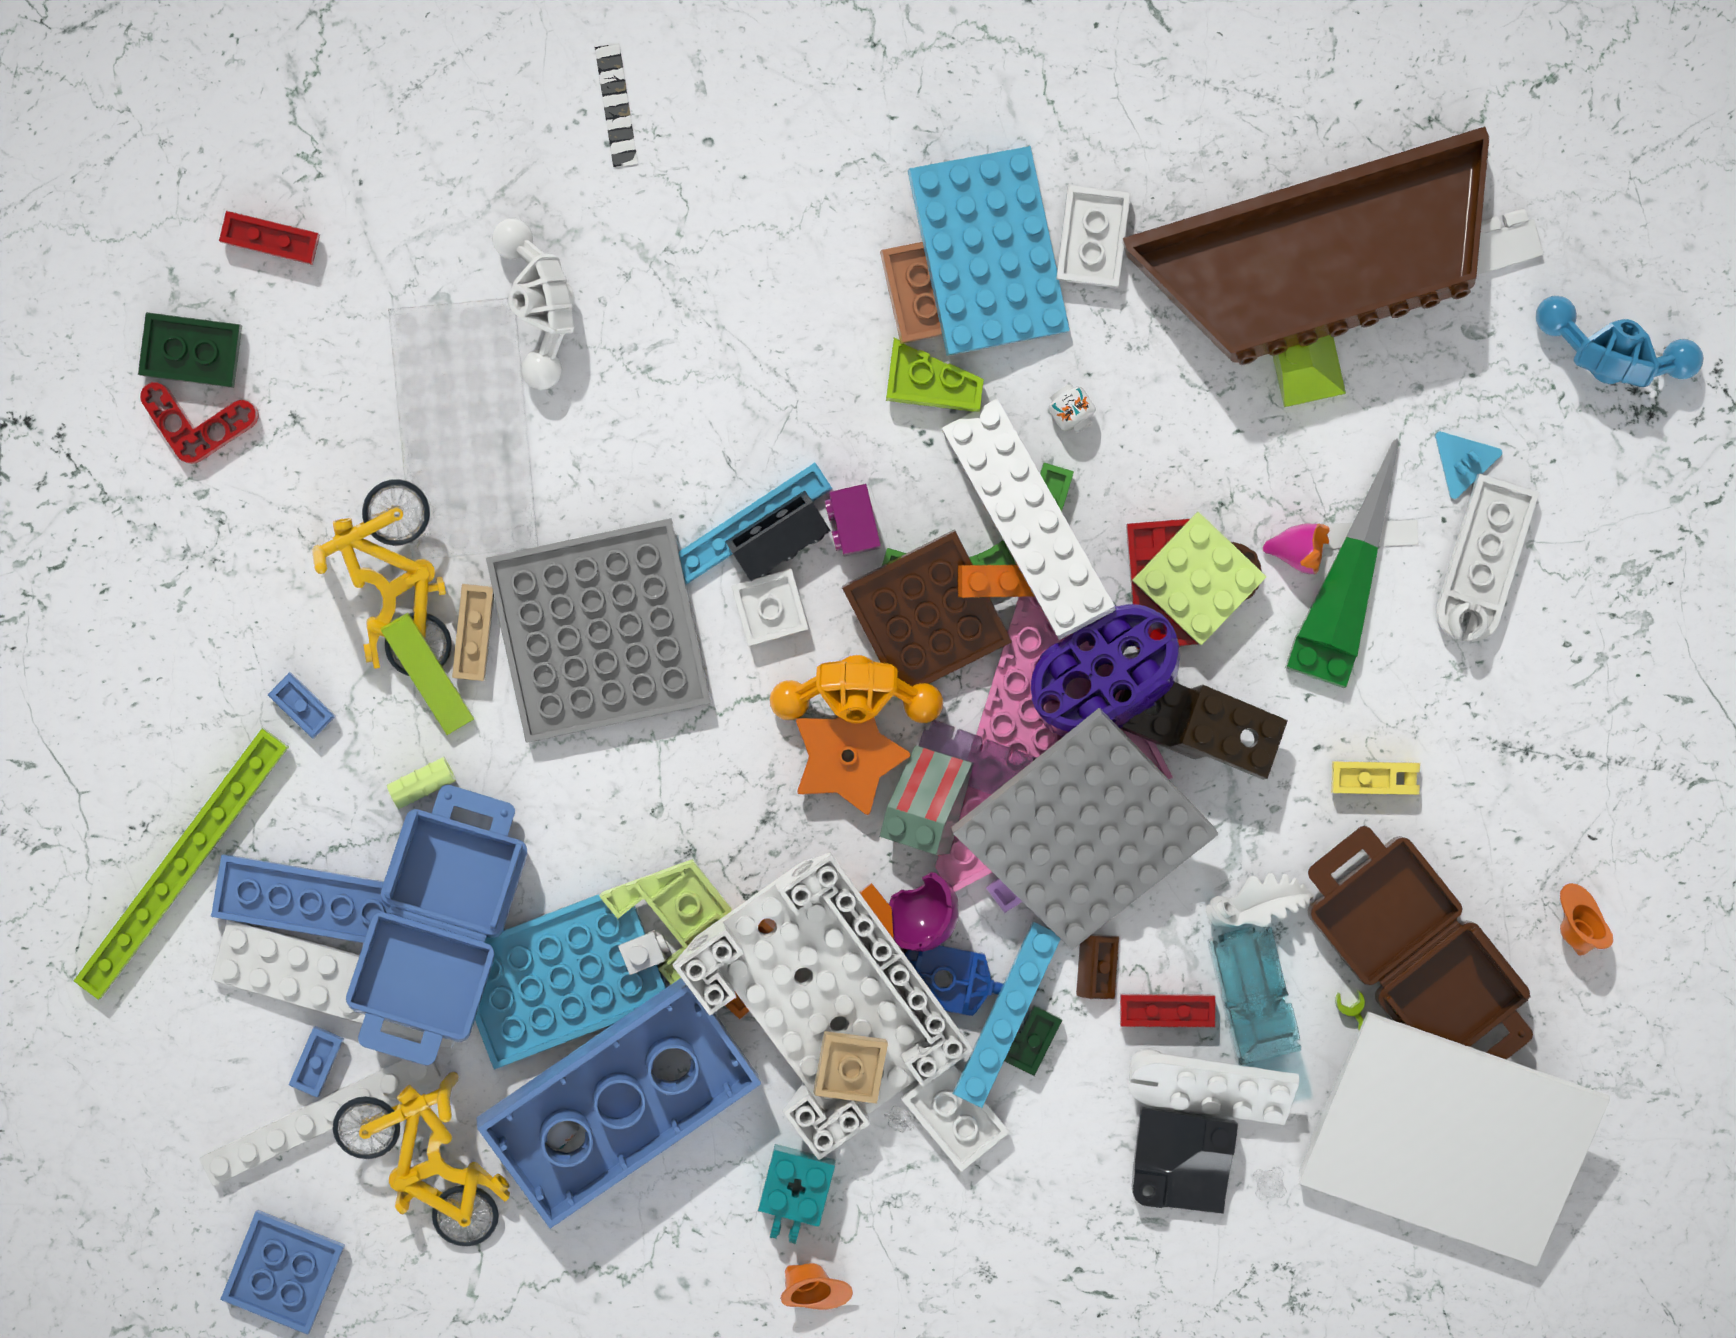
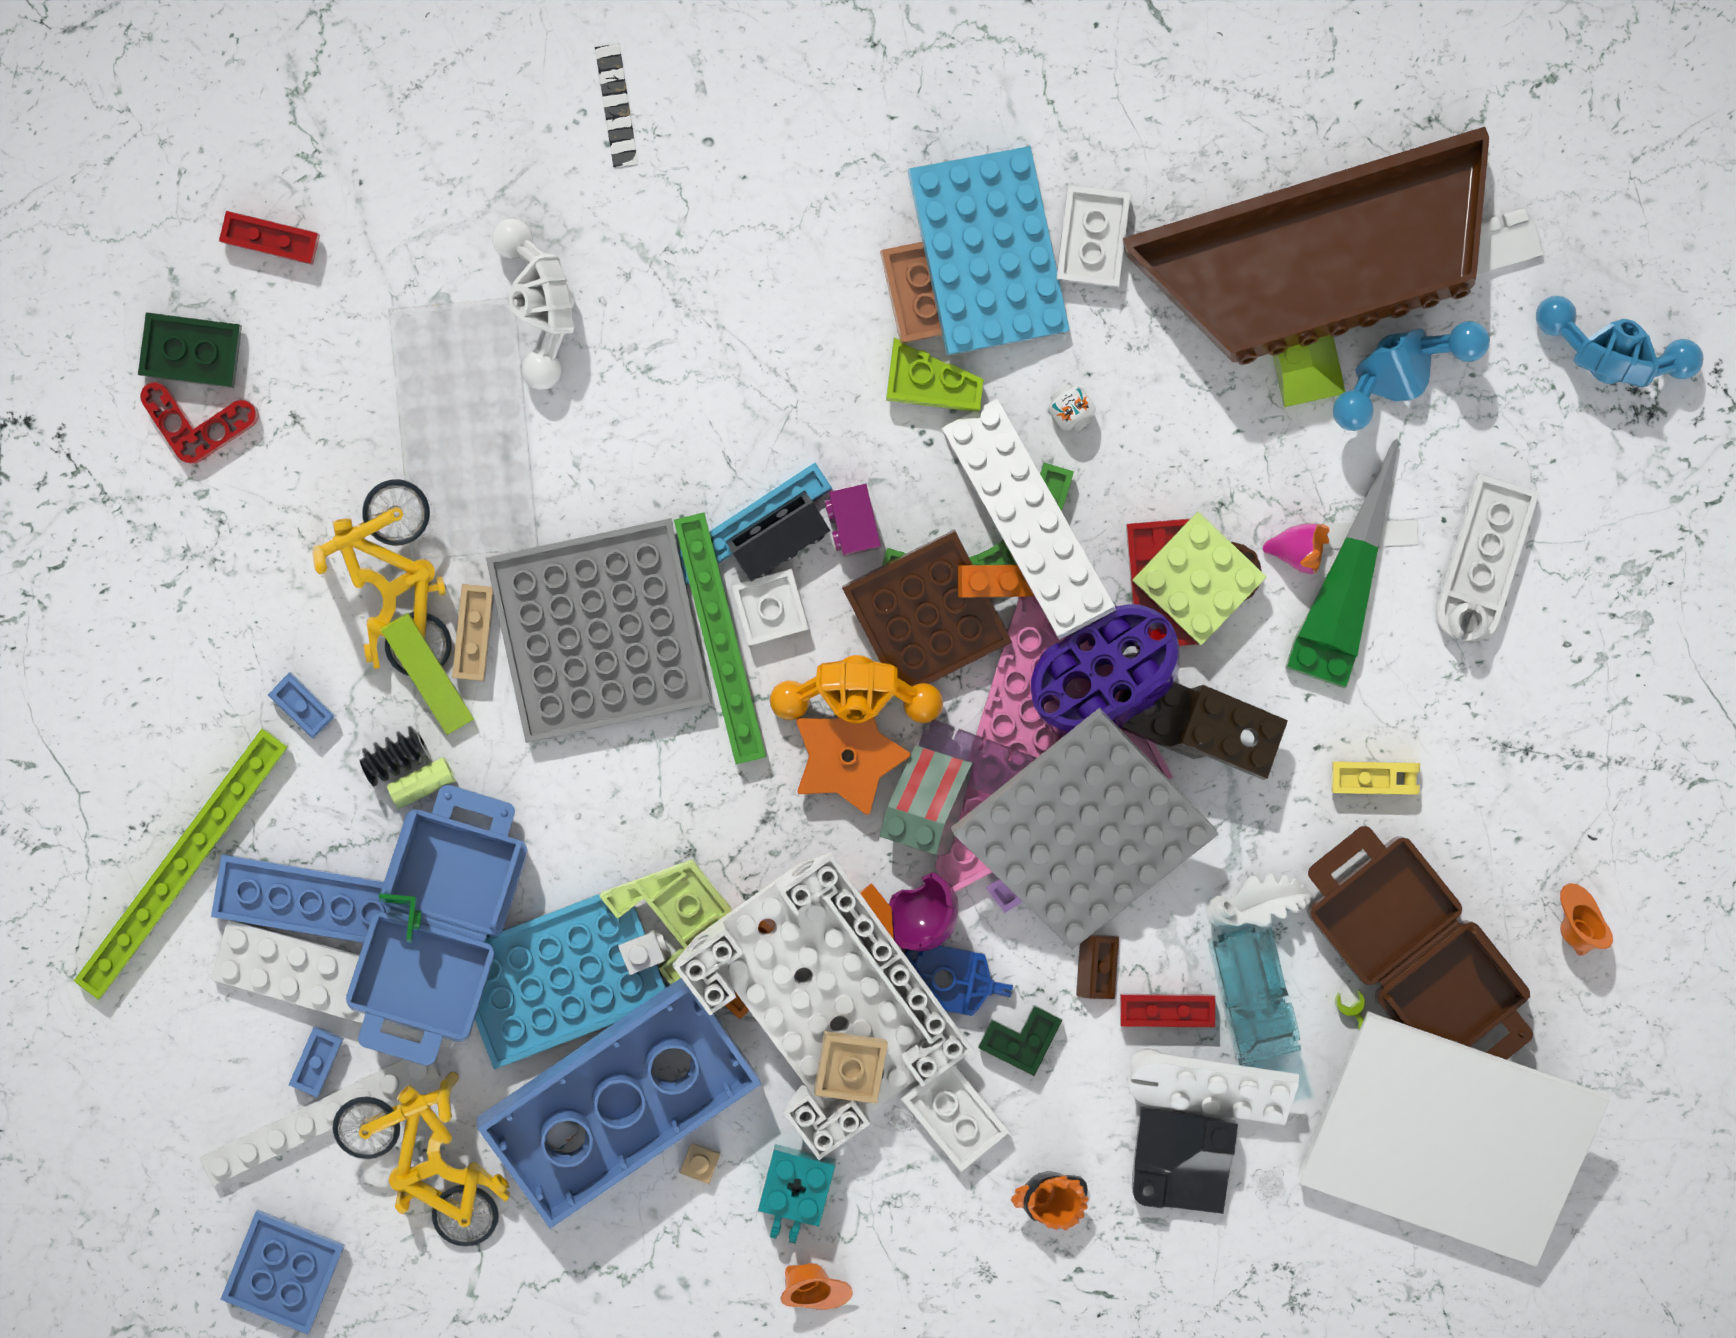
medium azure plate [952,922,1061,1108] -> none
medium azure piece [1435,431,1502,499] -> none
none -> black piece [359,726,431,787]
none -> green bracket [379,893,422,943]
none -> bright green plate [674,512,766,765]
none -> tan plate [680,1142,720,1184]
none -> orange hair [1011,1171,1089,1230]
none -> dark azure piece [1333,321,1490,431]

